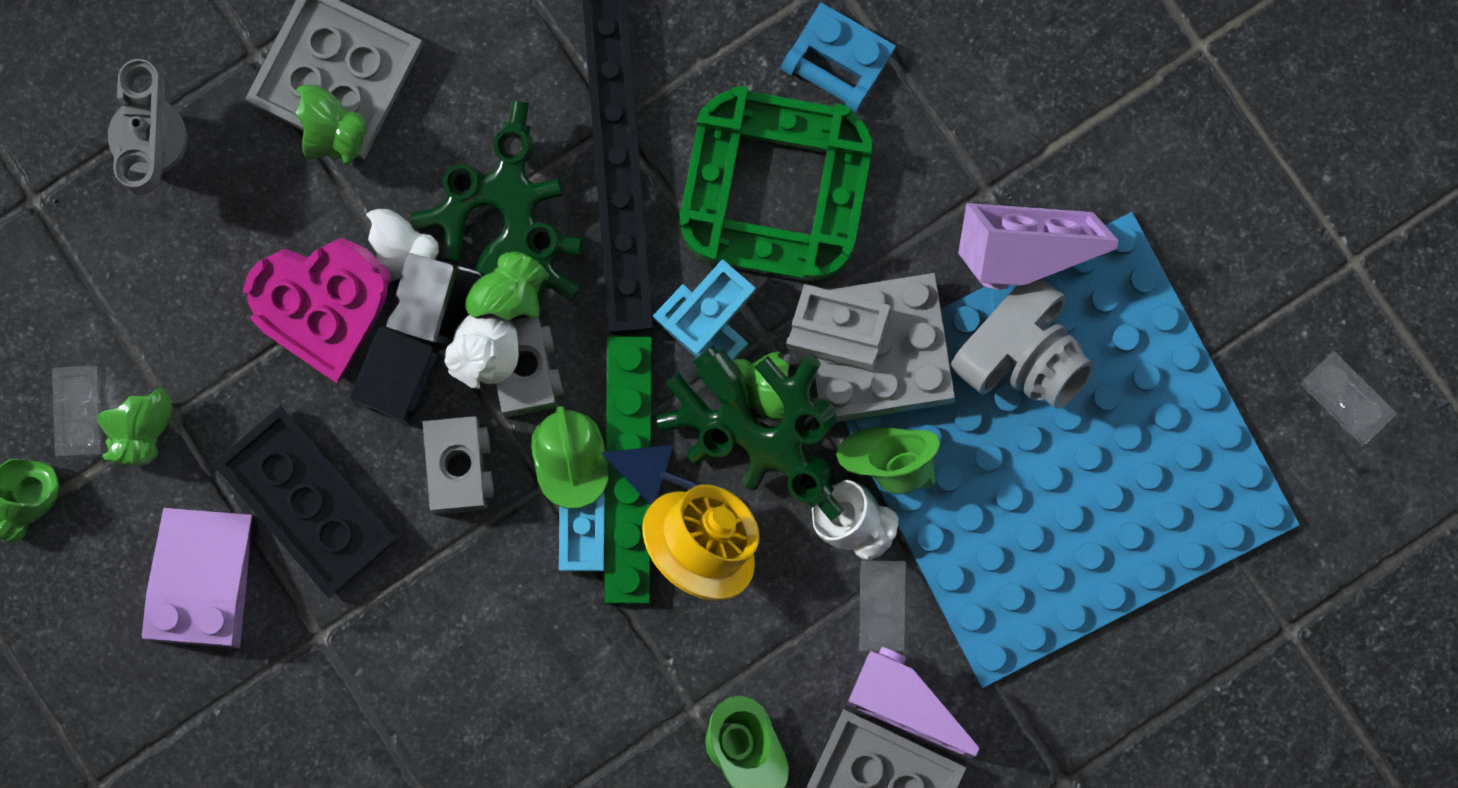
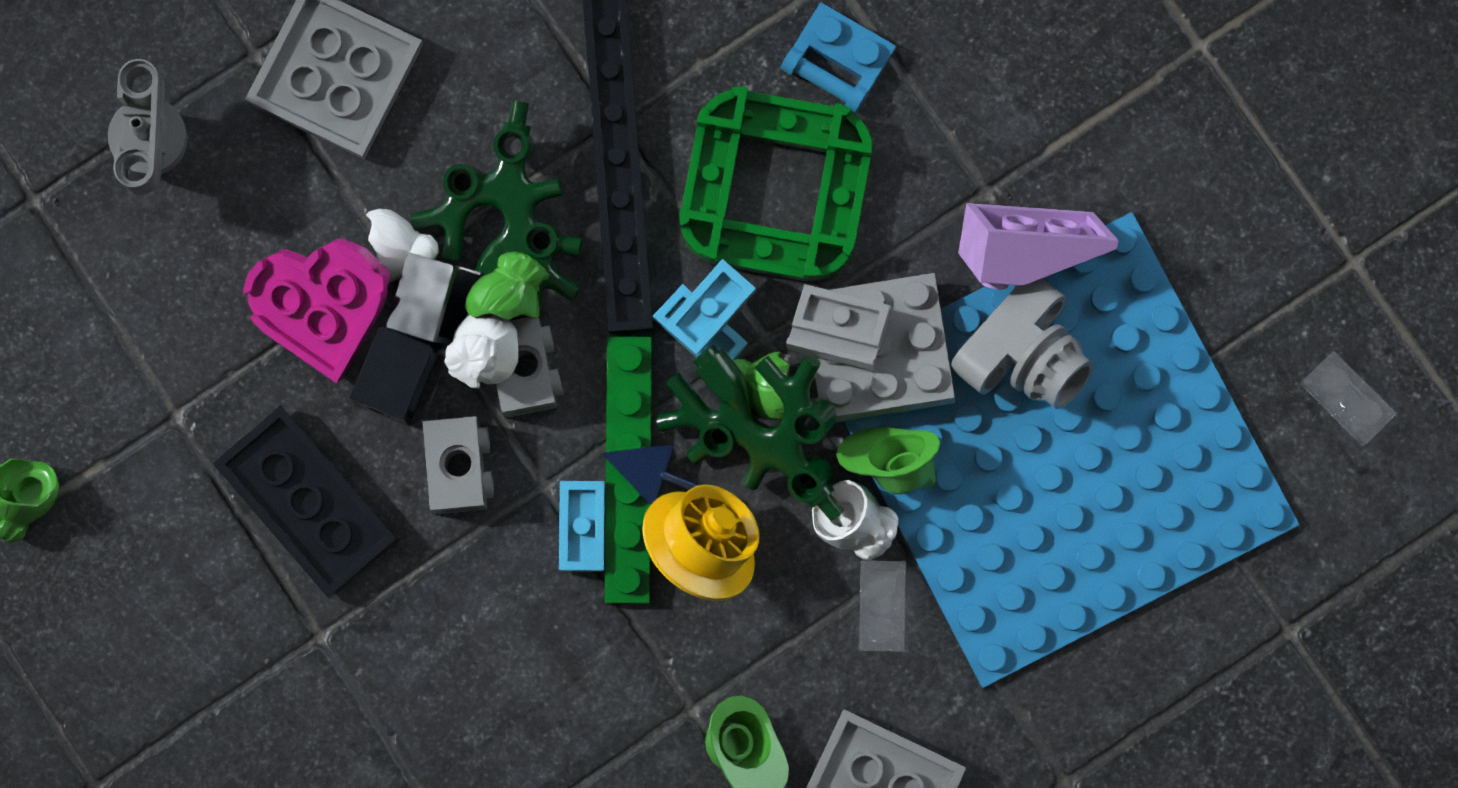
clear plate [52,365,103,458] -> none
bright green hair [97,387,172,467] -> none
lavender slope [142,508,253,649] -> none
bright green hair [296,84,367,165] -> none
bright green piece [531,406,608,509] -> none
lavender slope [846,647,979,759] -> none

